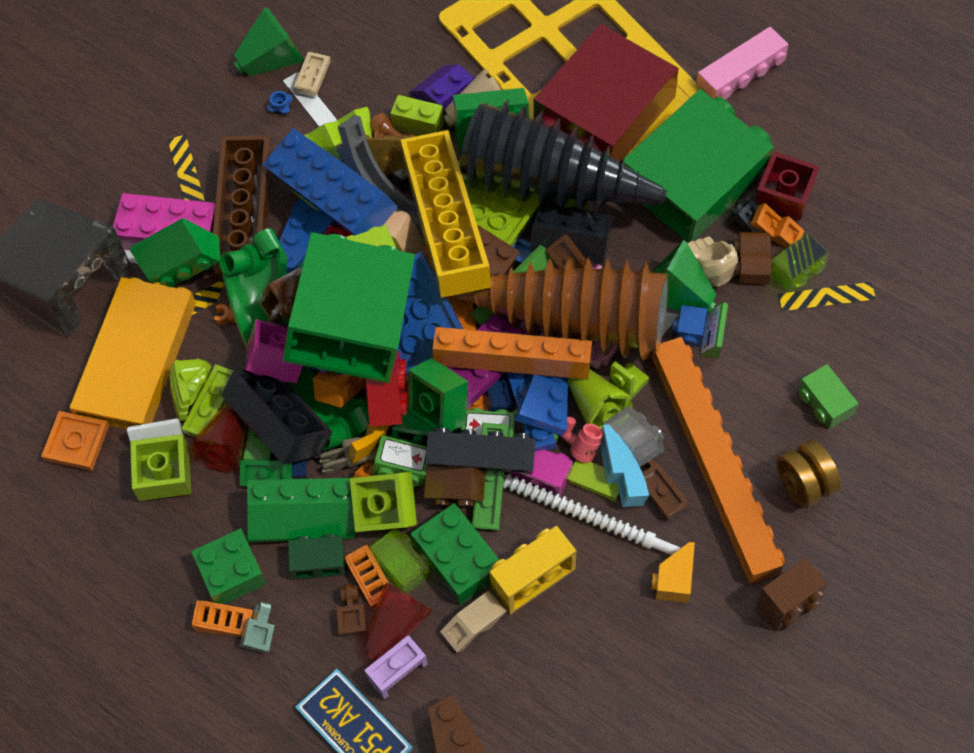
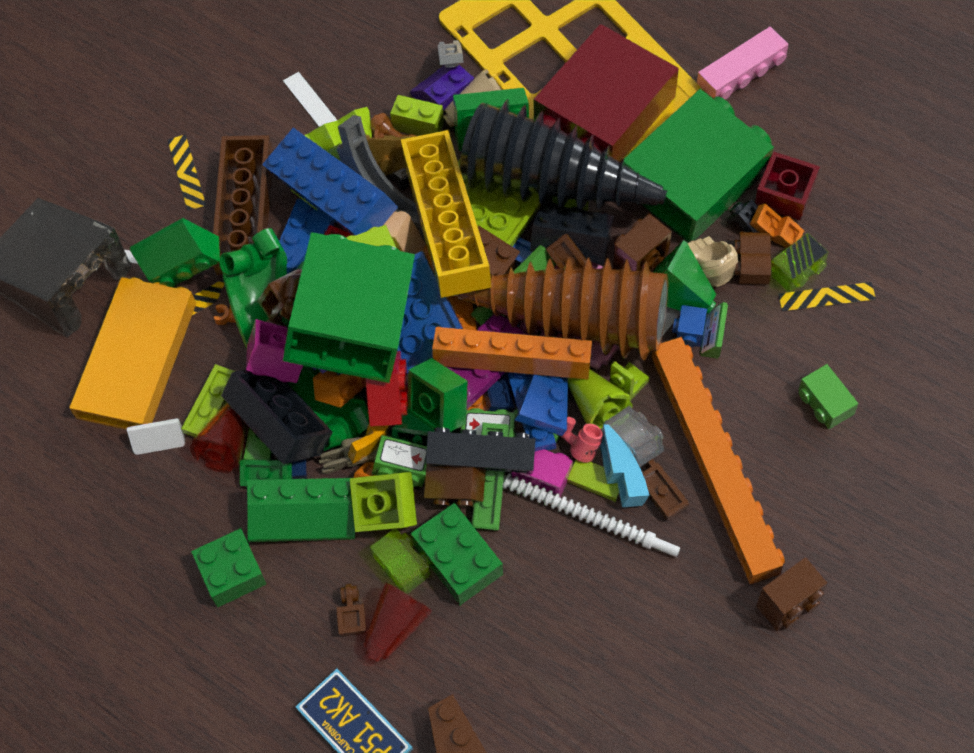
orange plate [41,411,109,471] -> none
dark pink brick [111,193,216,251] -> none
lime brick [130,434,191,501] -> none
lime hair [170,358,212,421] -> none
orange slope [192,600,253,637] -> none
green slope [233,7,304,76] -> none
sand green plate [240,602,275,653] -> none
blue plate [267,91,293,114] -> none
dark green brick [288,534,346,580] -> none
tan plate [293,52,331,97] -> none
orange slope [344,545,395,608] -> none
lavender panel [364,635,428,700] -> none
tan slope [440,591,507,653] -> none
yellow brick [489,526,576,615] -> none
light orange slope [651,542,695,603] -> none
pearl gold wheel [776,439,841,508] -> none
none -> light grey hinge [438,40,464,67]
none -> reddish brown brick [613,214,672,272]

